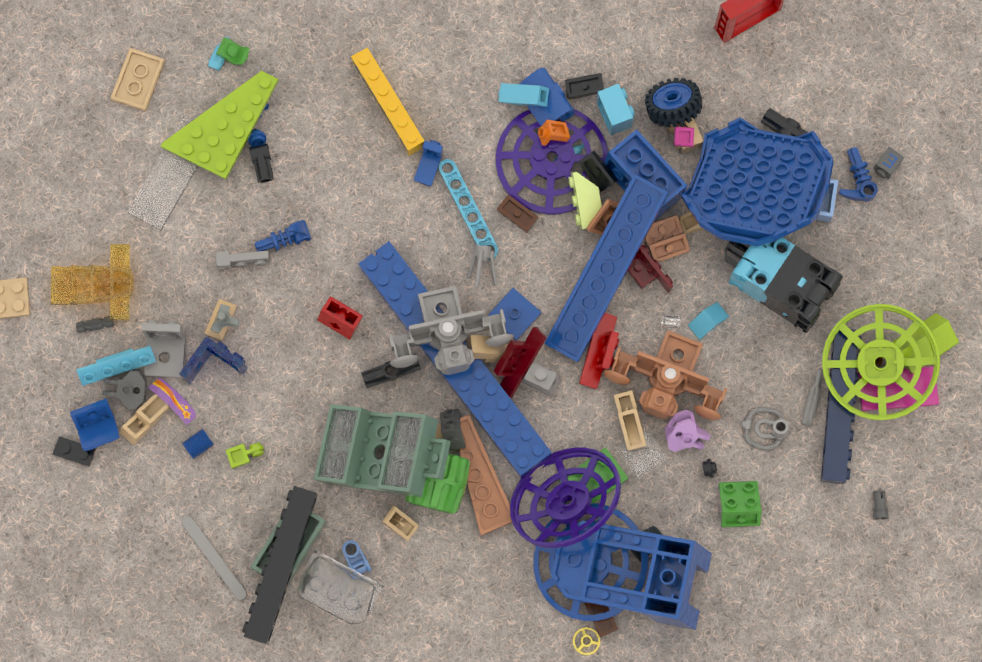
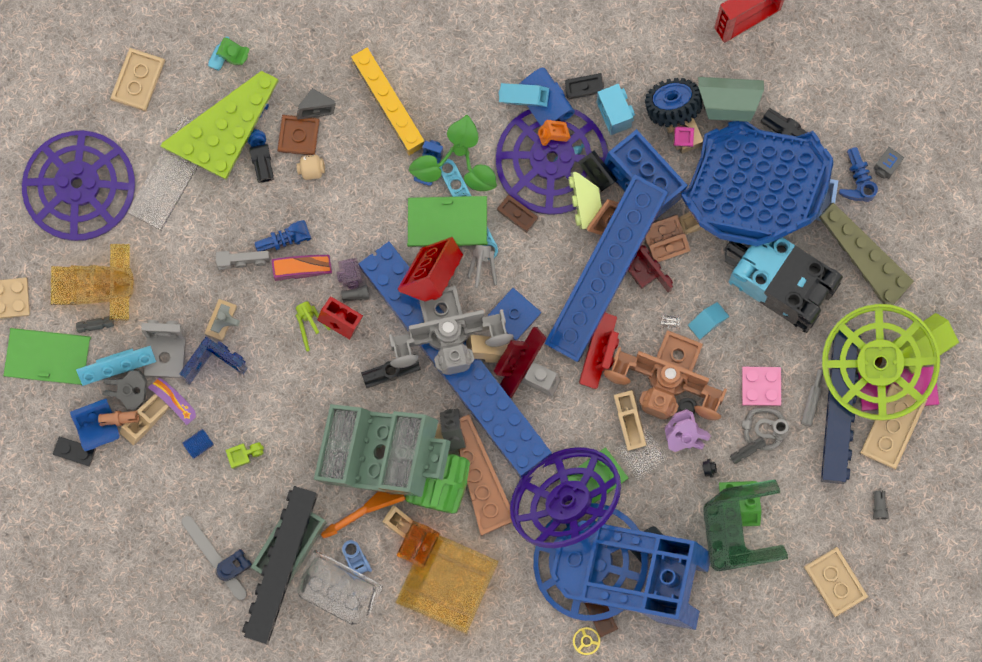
none -> bright green container [3,328,91,385]
none -> dark purple dish [22,130,135,241]
none -> nougat pin [98,410,139,426]
none -> dark blue plate [216,549,252,581]
none -> slope [271,255,332,281]
none -> dark orange tile [277,115,320,155]
none -> lime plant [295,301,331,352]
none -> dark grey slope [296,88,336,120]
none -> tan head [297,154,325,180]
none -> orange piece [321,491,406,538]
none -> clear purple brick [337,257,362,289]
none -> dark grey pin [341,285,370,303]
none -> clear orange brick [396,521,440,569]
none -> clear yellow slope [396,532,499,635]
none -> red slope [398,237,463,302]
none -> bright green container [407,196,488,247]
none -> bright green plant [409,115,497,191]
none -> black plate [678,398,697,415]
none -> sand green helmet [698,77,764,122]
none -> clear green windscreen [703,479,788,571]
none -> dark grey axle [730,437,766,464]
none -> bright pink plate [742,367,781,406]
none -> tan tile [804,547,868,617]
none -> olive wing [819,203,914,305]
none -> tan tile [860,383,927,470]

